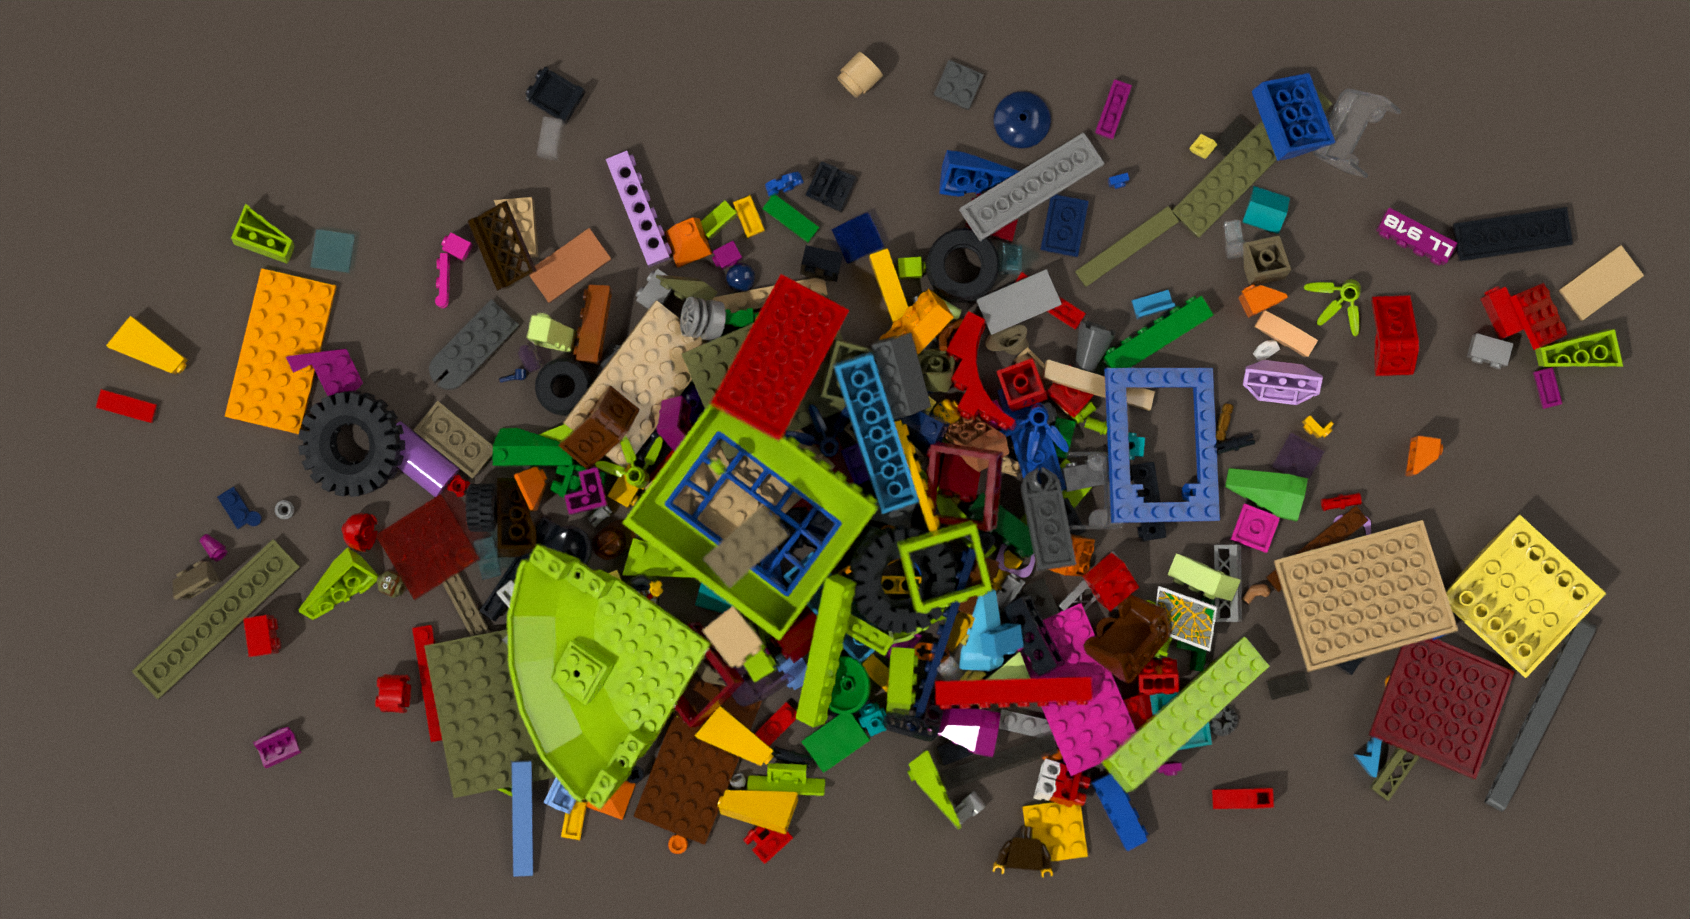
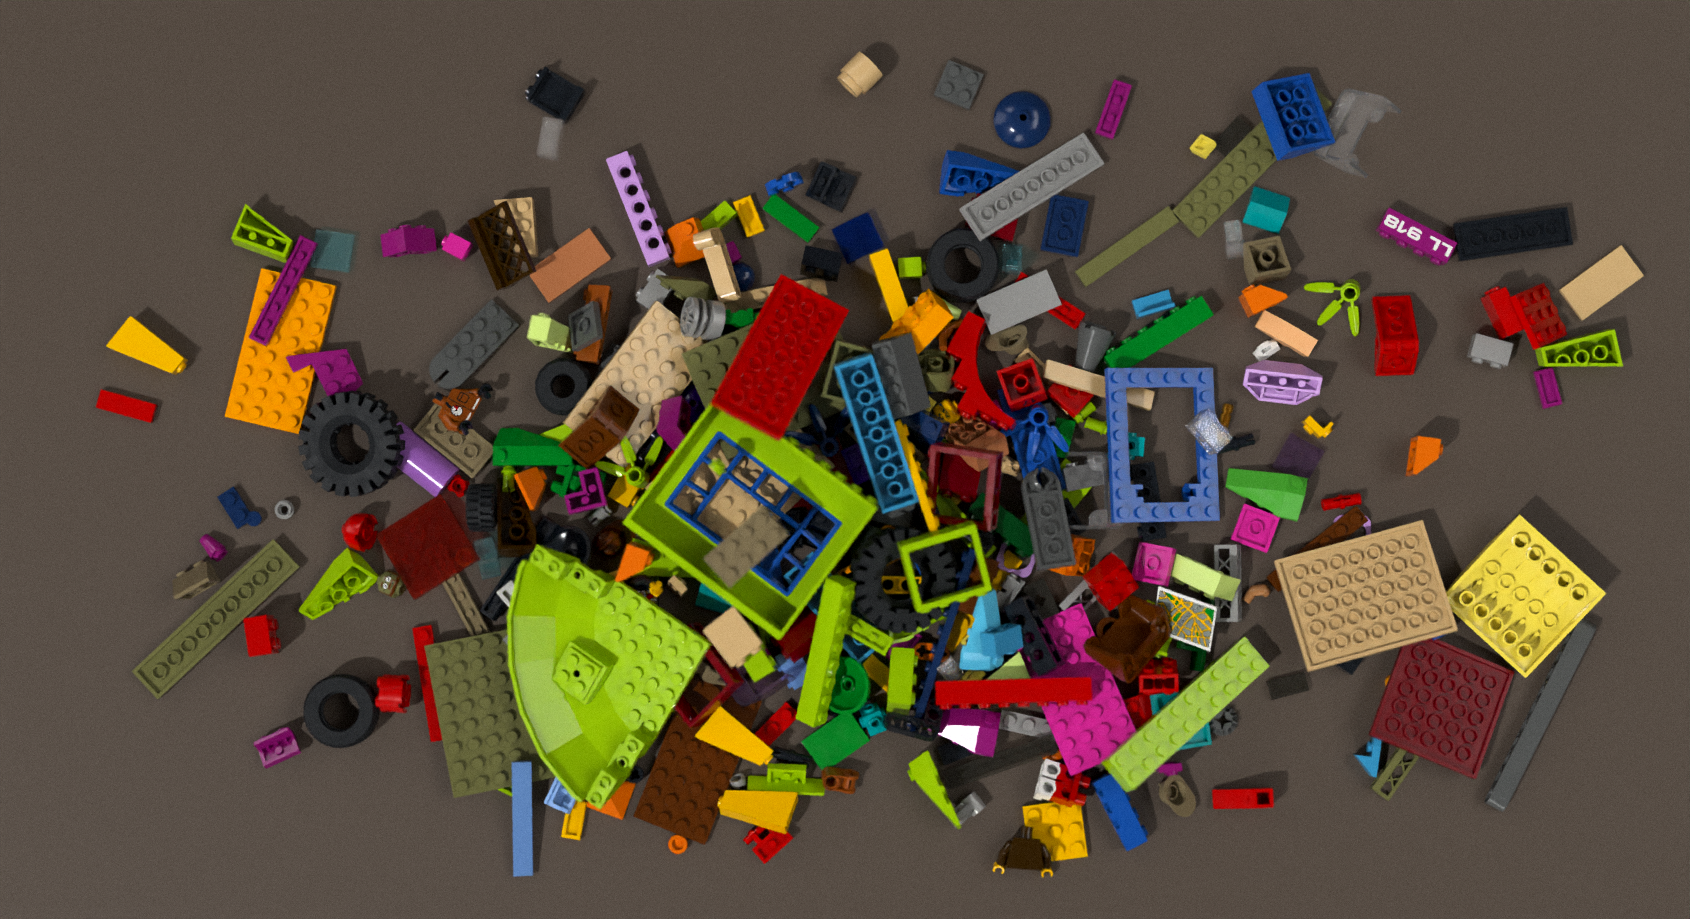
dark pink plate [435,253,450,308] -> none
dark blue hand [499,369,526,383] -> none
clear purple brick [517,343,543,373] -> none
blue plate [1107,173,1129,189] -> none
none -> magenta tile [249,235,318,347]
none -> black tyre [303,674,380,748]
none -> magenta brick [380,225,437,257]
none -> dark orange torso [432,384,493,435]
none -> lime pin [501,466,516,492]
none -> dark grey plate [568,301,603,352]
none -> orange slope [615,541,655,582]
none -> tan plate [666,575,688,599]
none -> tan beam [693,227,741,304]
none -> dark orange piece [821,766,860,794]
none -> dark pink plate [1132,542,1176,587]
none -> dark tan piece [1158,775,1196,817]
none -> clear brick [1185,409,1233,455]

